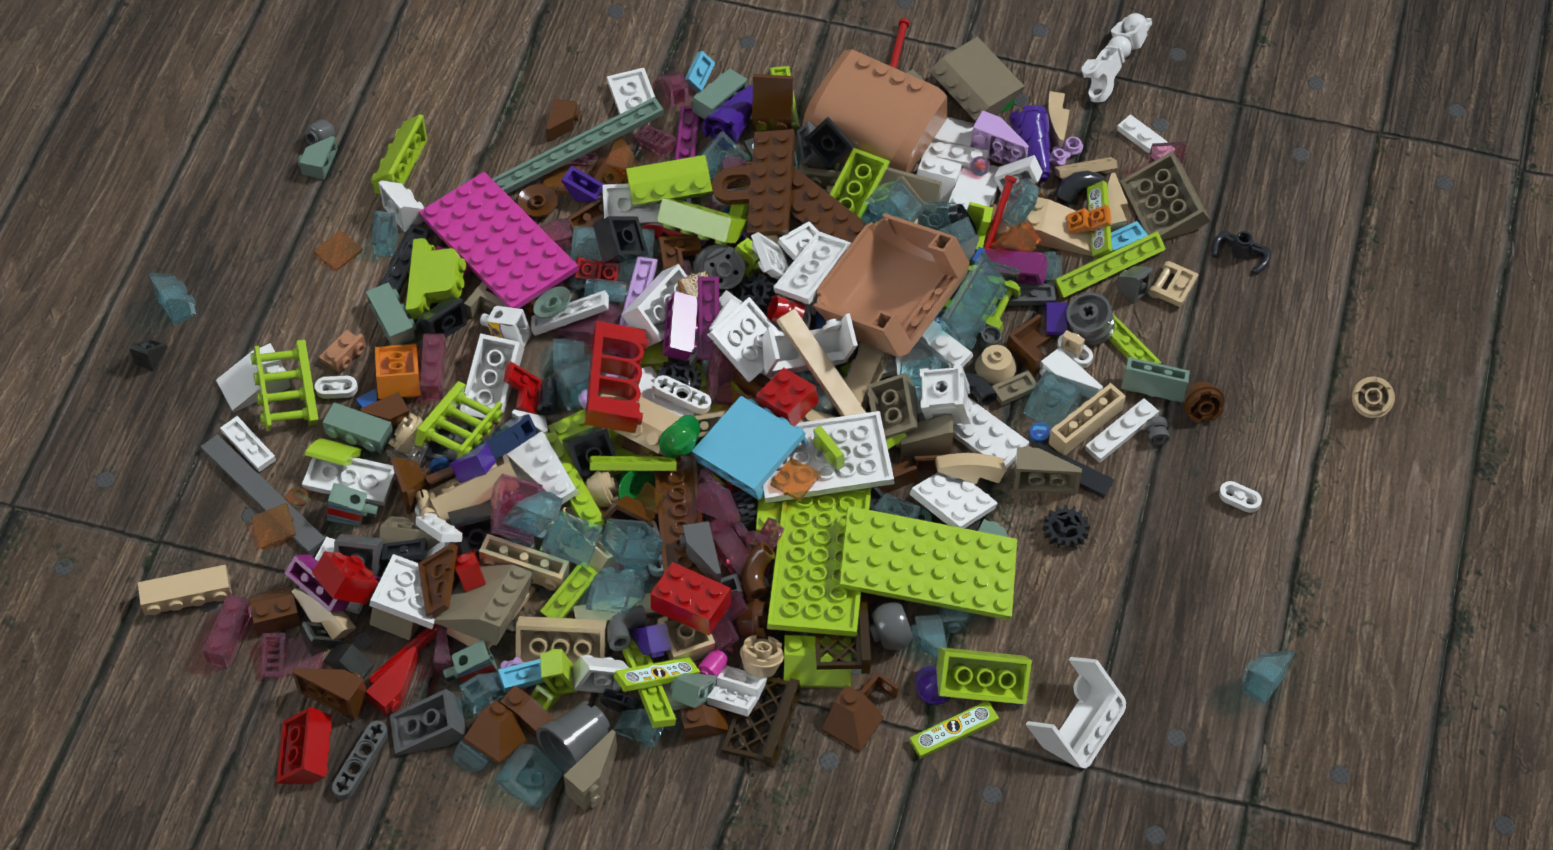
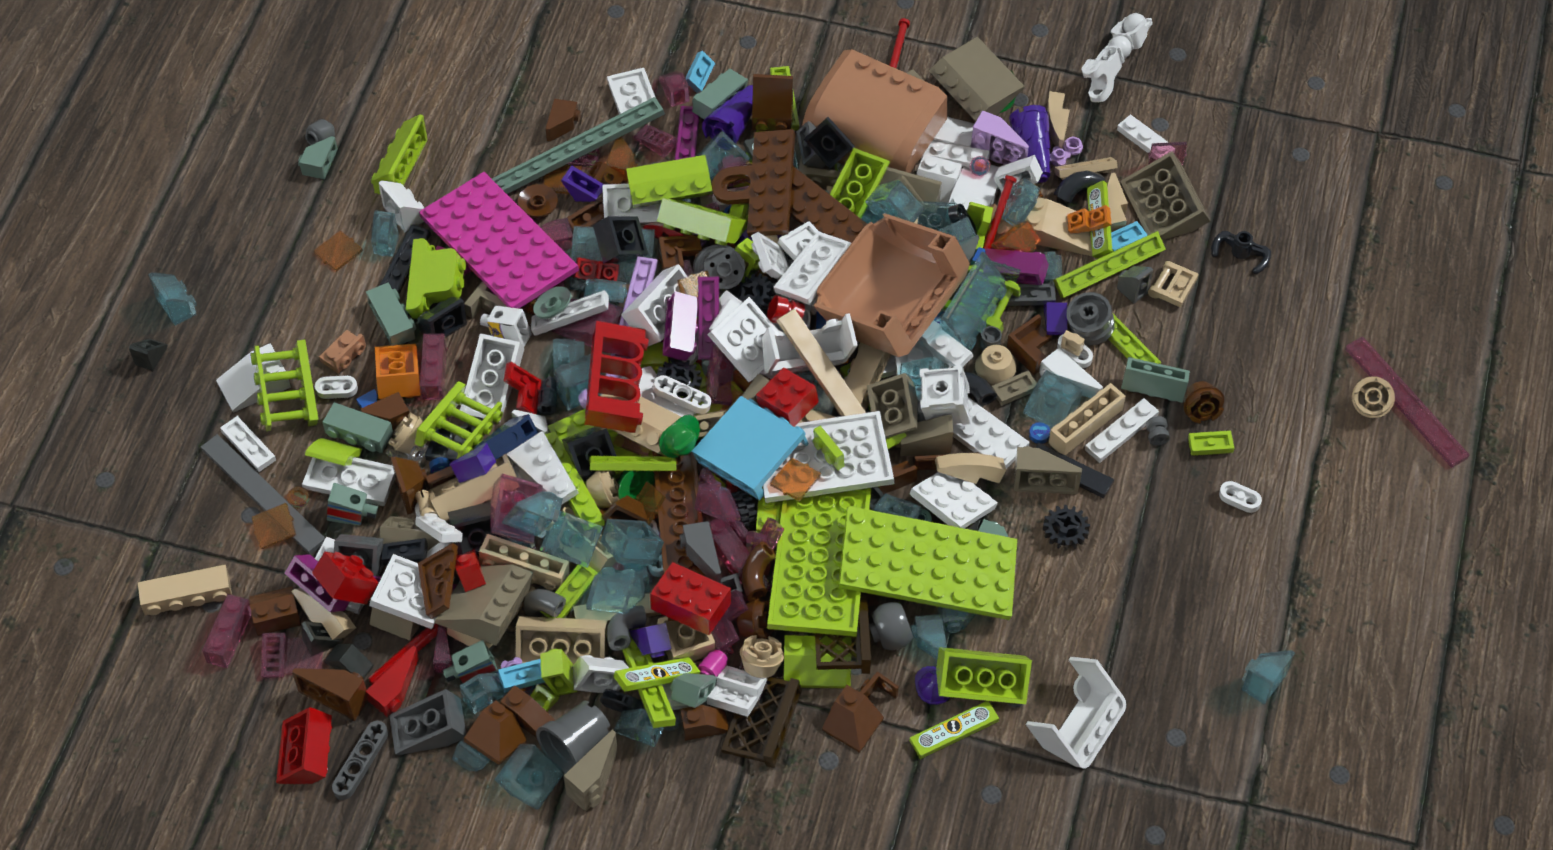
none -> dark grey cylinder [523,589,566,617]
none -> dark tan slope [742,374,769,401]
none -> lime plate [1188,431,1234,456]
none -> clear pink tile [1345,336,1469,468]

